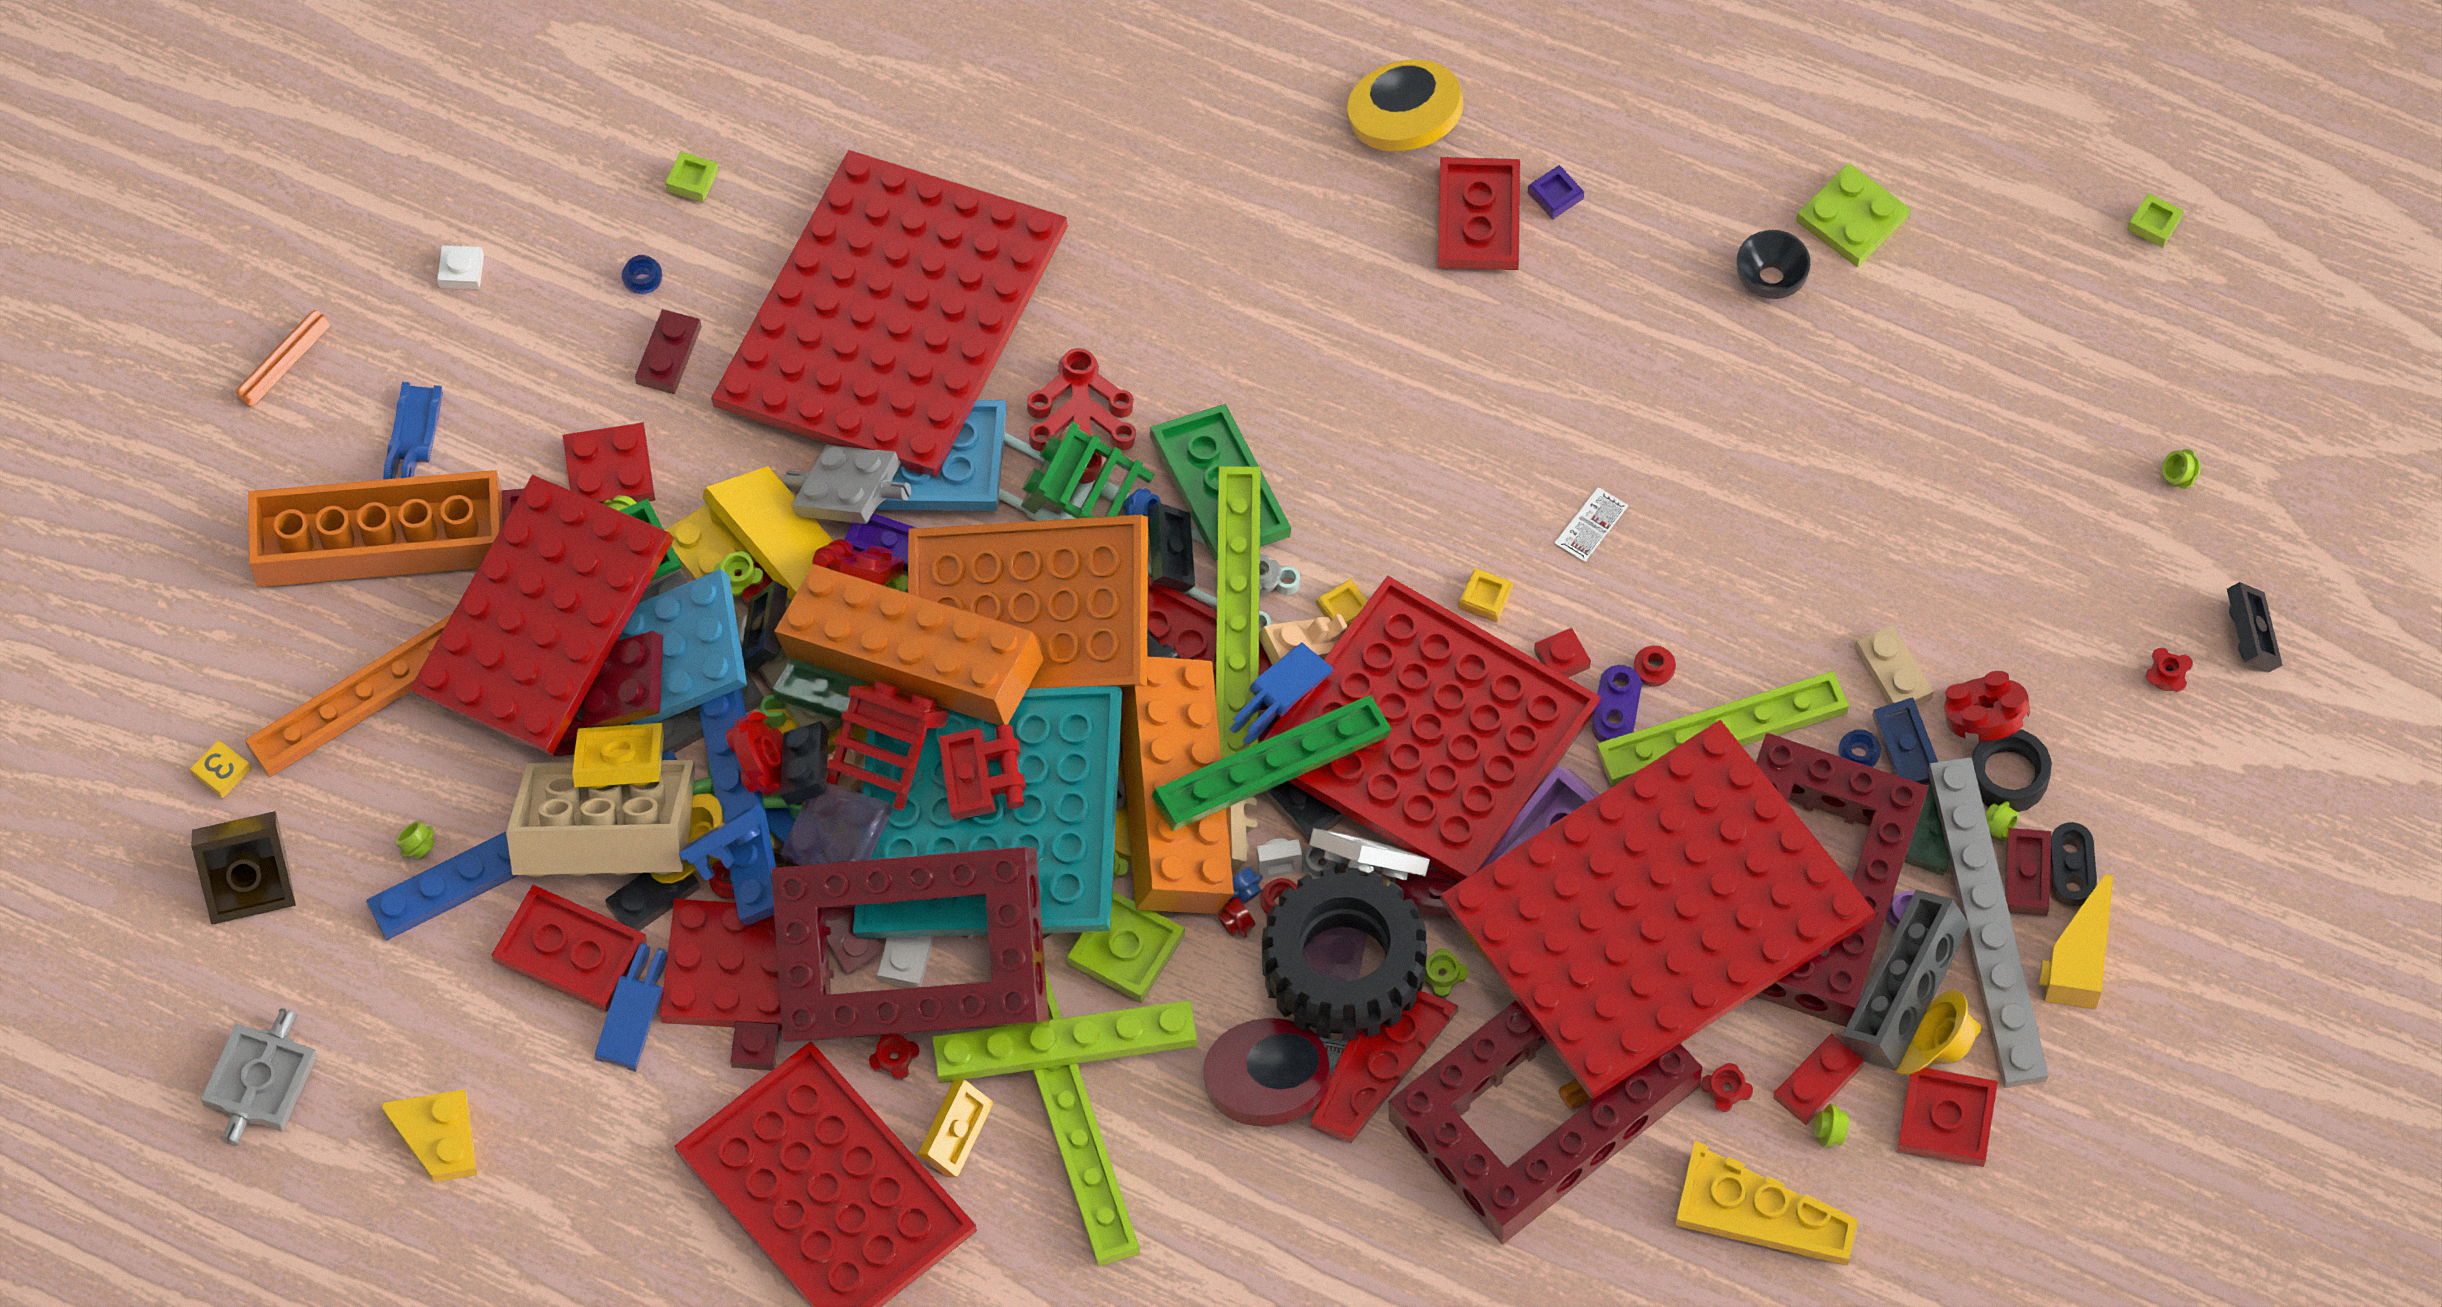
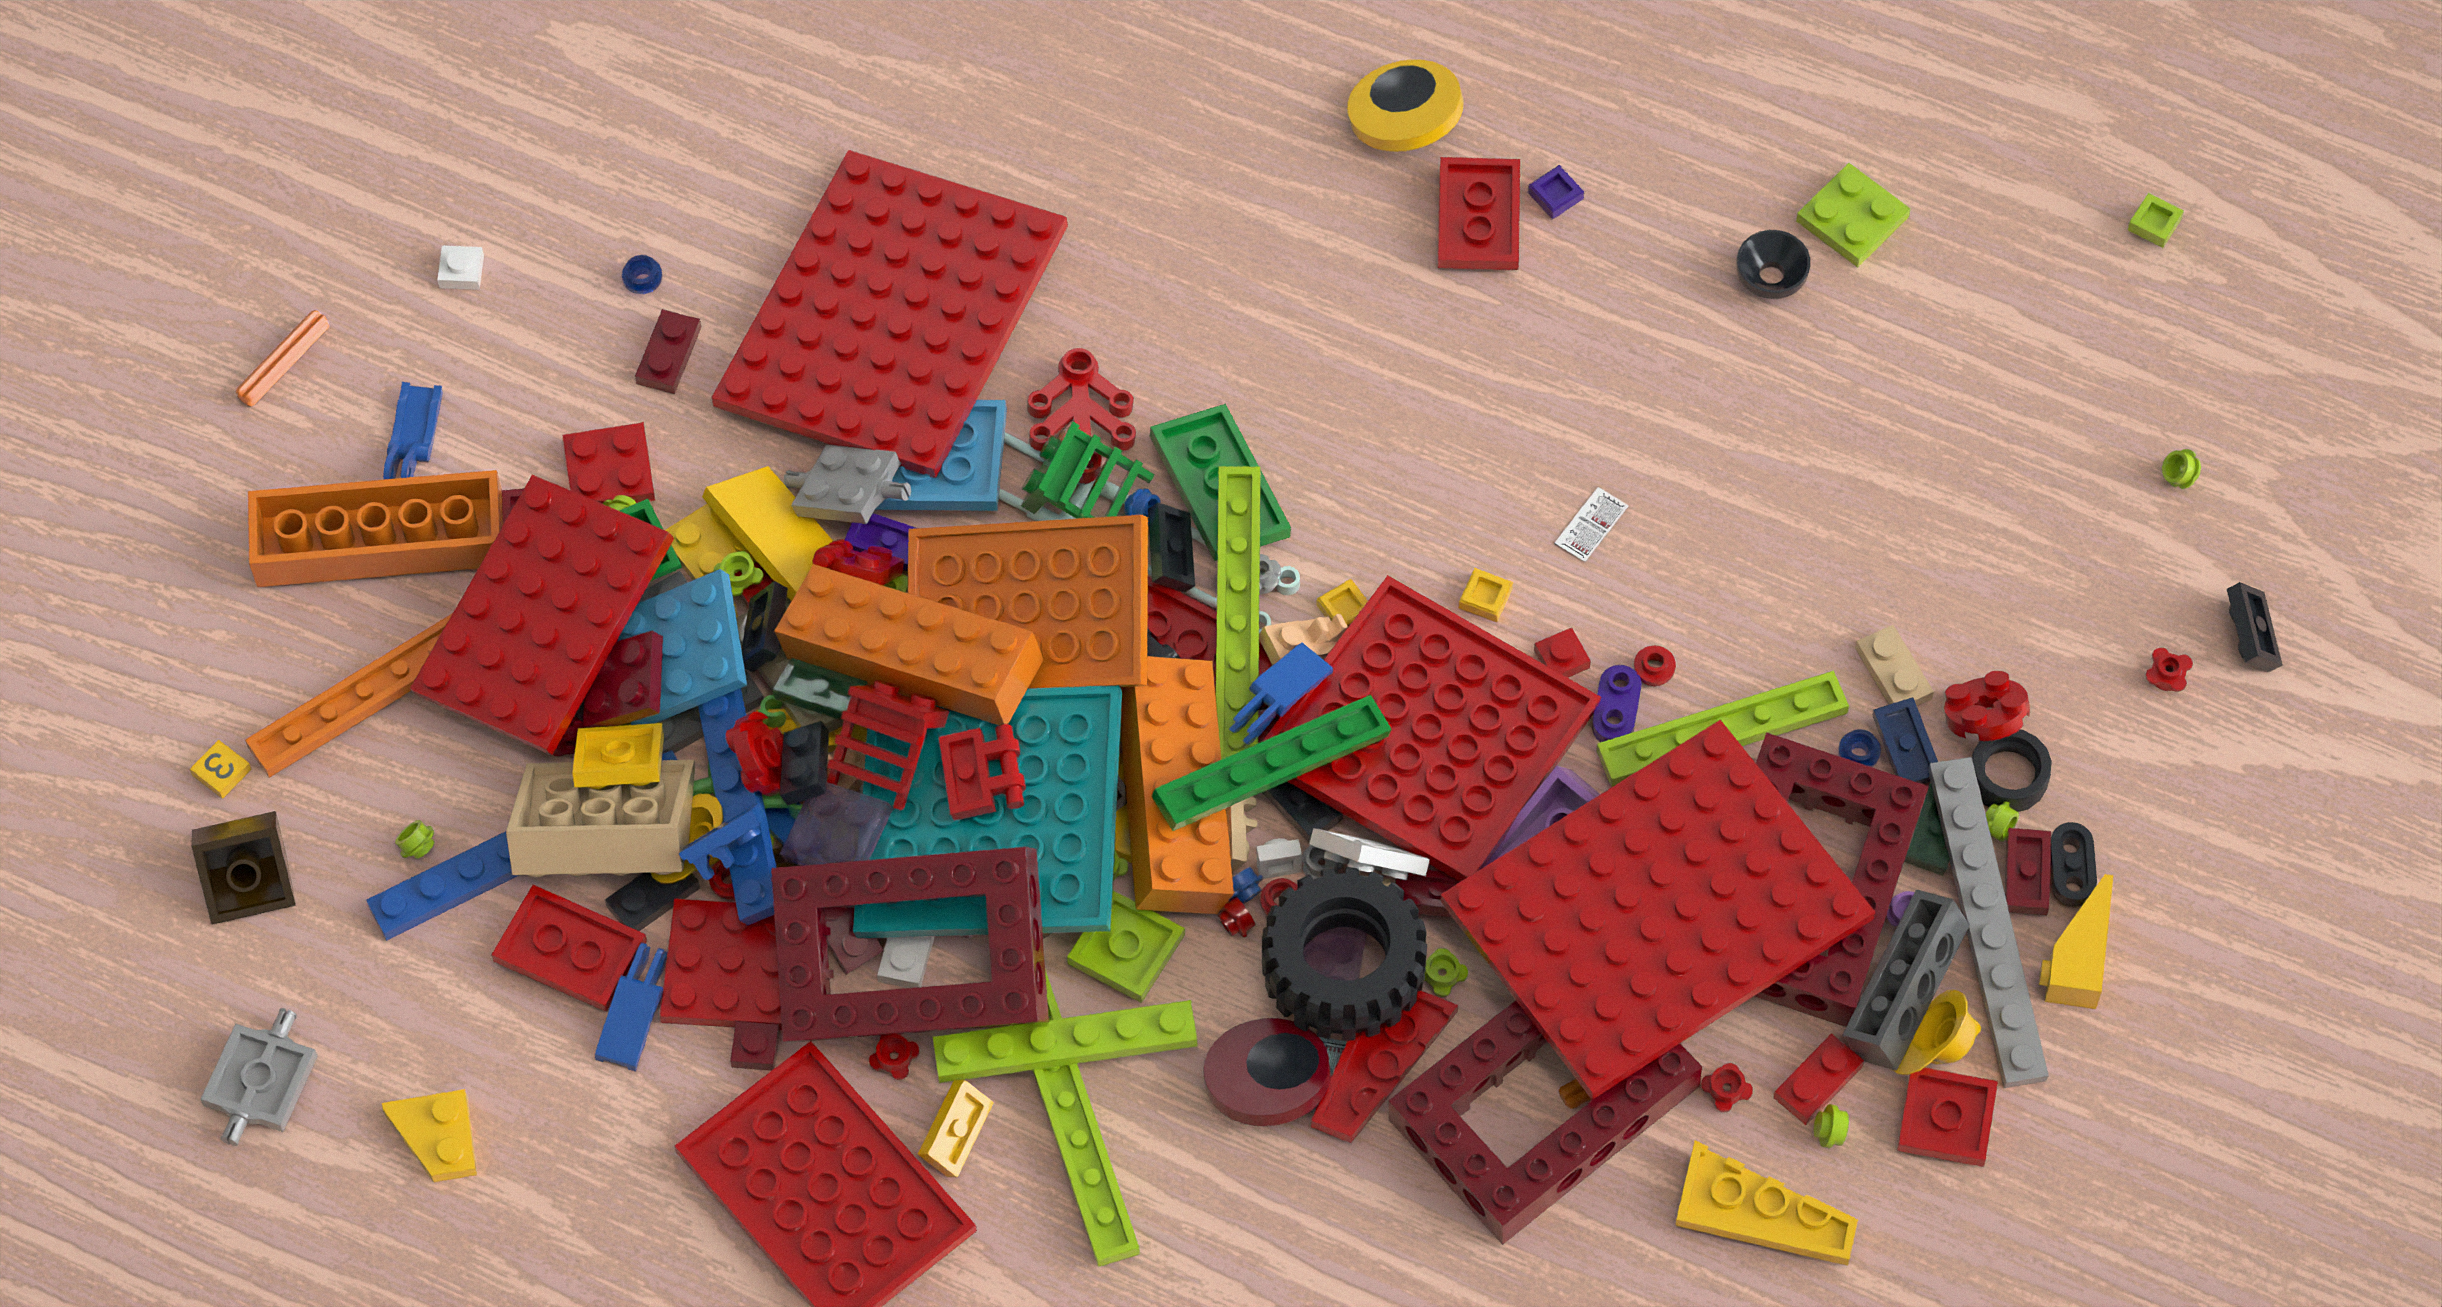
lime plate [665,151,719,203] -> none

